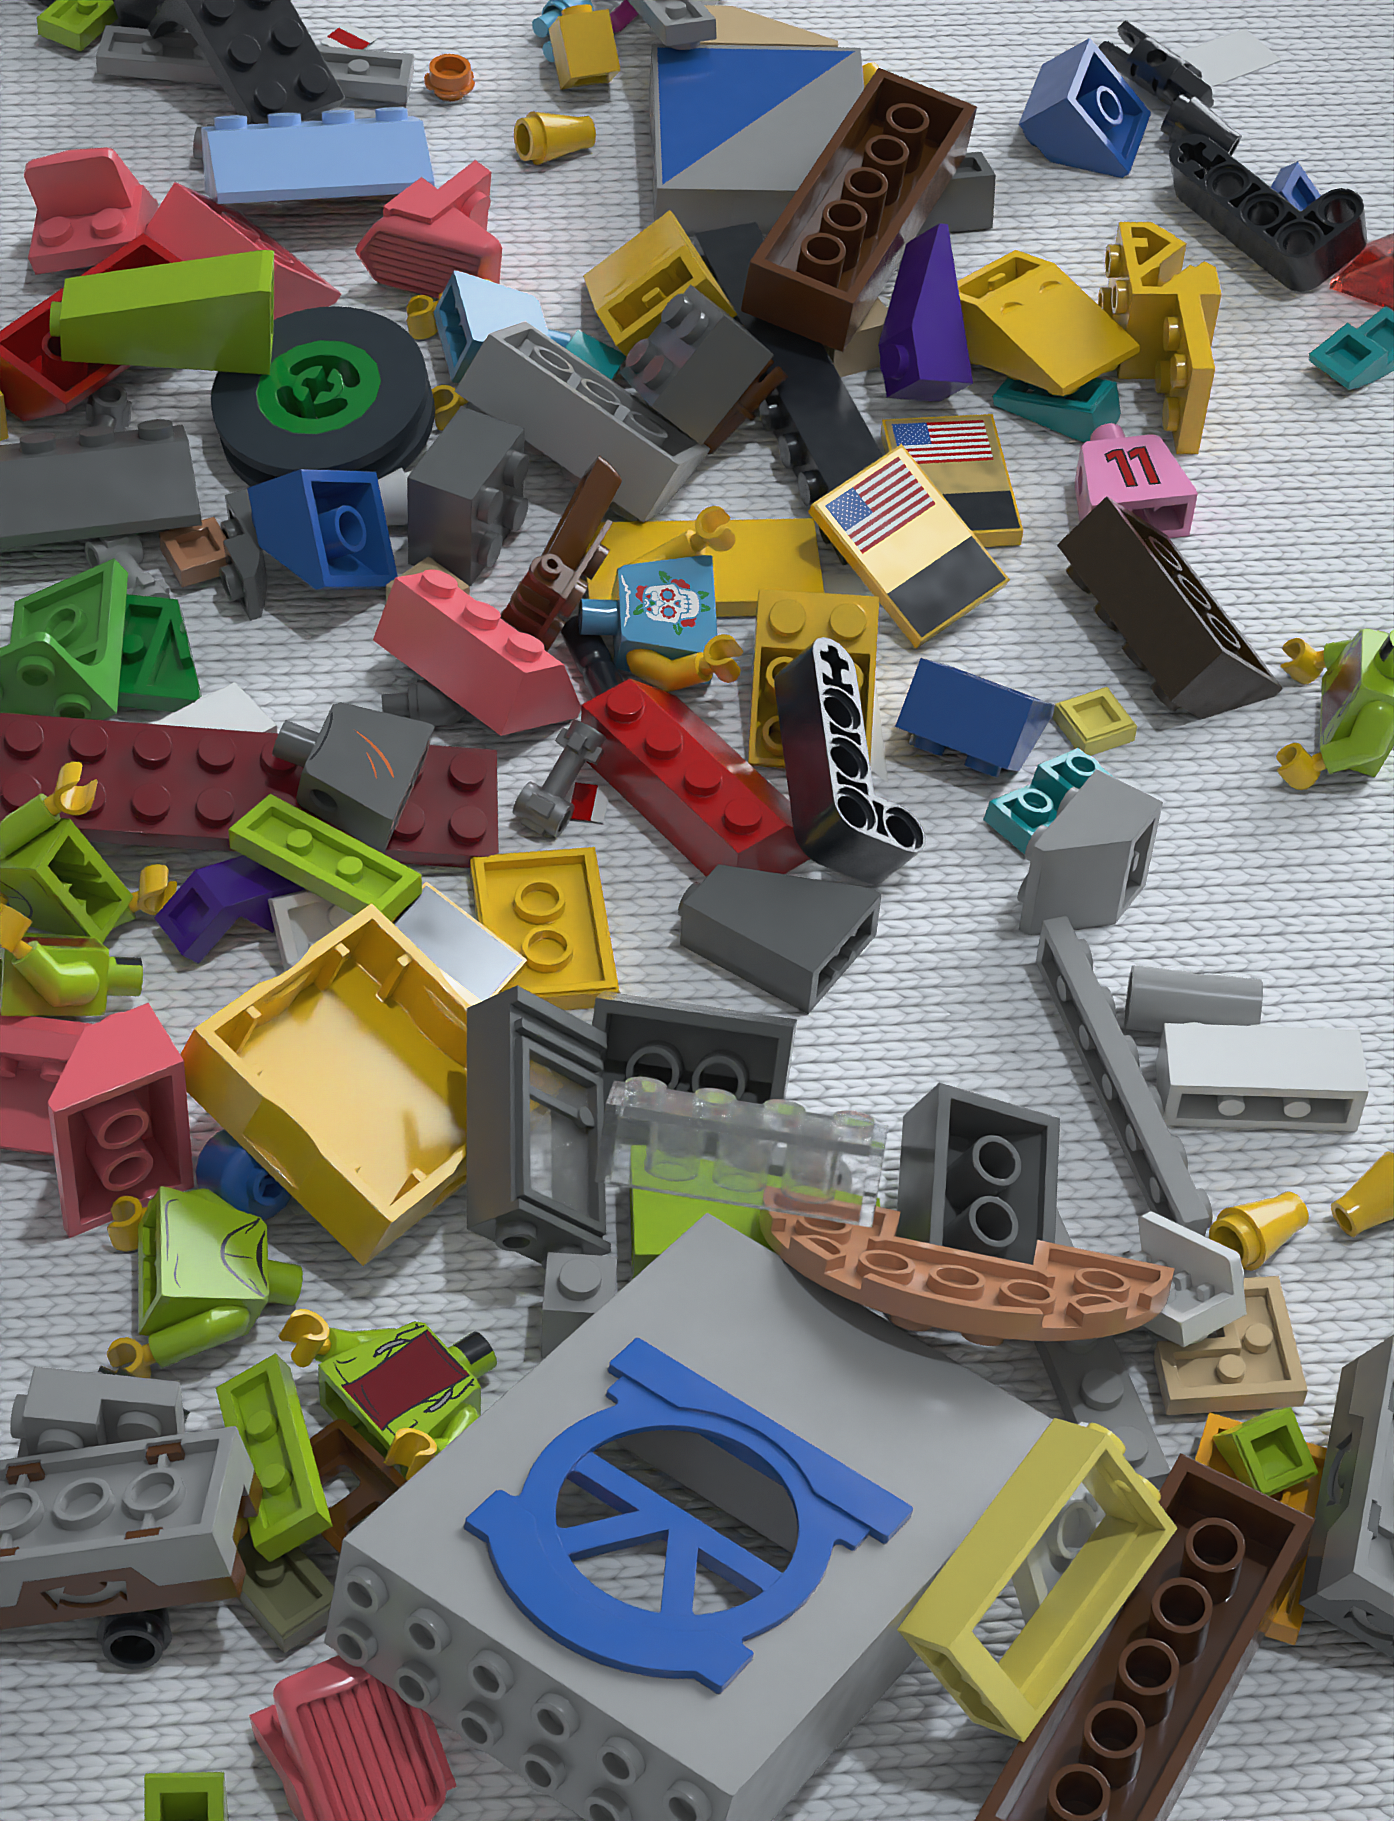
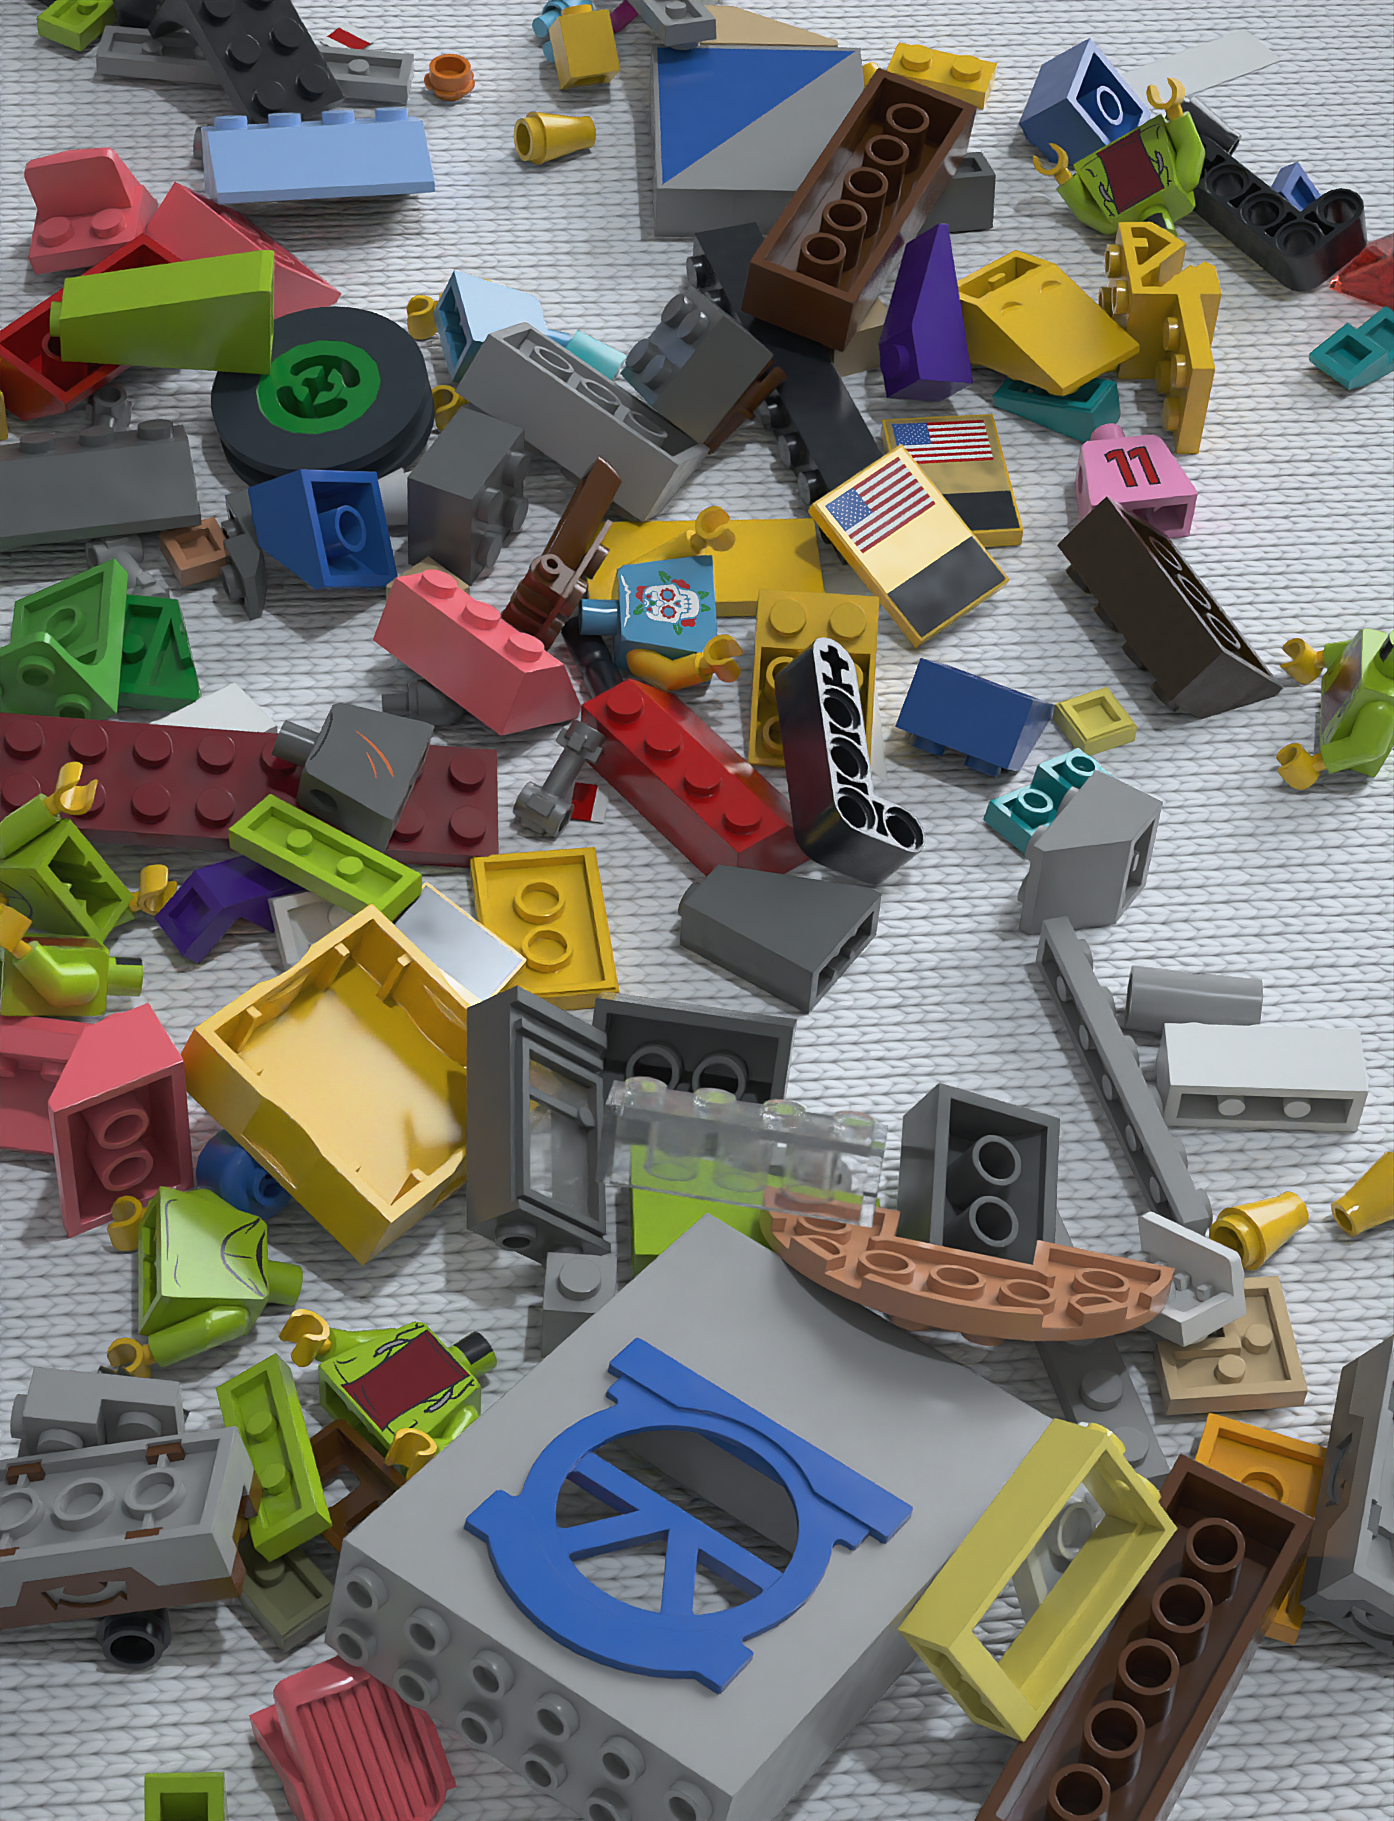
coral piece [355,160,502,299] -> none
yellow slope [583,210,737,357] -> none
black hinge [1098,20,1214,108] -> none
lime slope [1212,1407,1319,1496] -> none
none -> yellow plate [886,42,997,109]
none -> torso [1033,77,1205,237]

